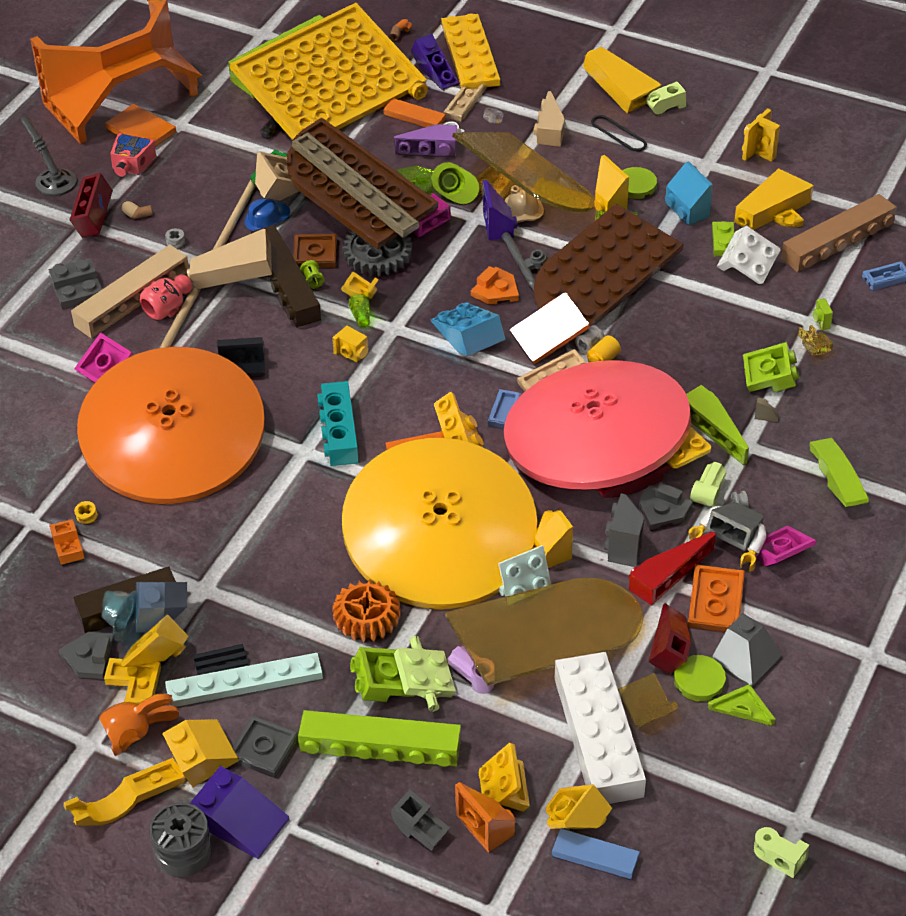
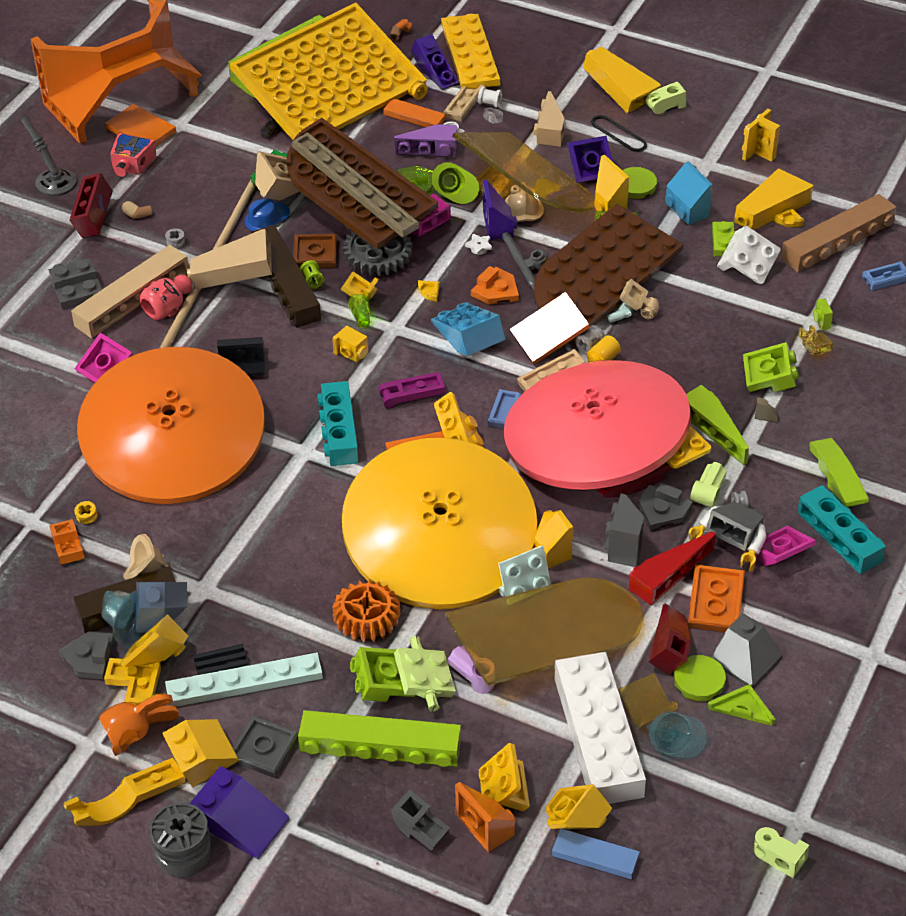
none -> tan helmet [123,534,169,580]
none -> magenta plate [378,371,446,408]
none -> yellow tile [418,280,440,302]
none -> white plate [465,234,492,255]
none -> white bush [478,86,502,108]
none -> dark purple slope [567,135,613,183]
none -> light aqua piece [607,302,633,323]
none -> tan plate [619,279,660,319]
none -> clear light blue piece [646,711,707,758]
none -> teal brick [797,485,886,574]

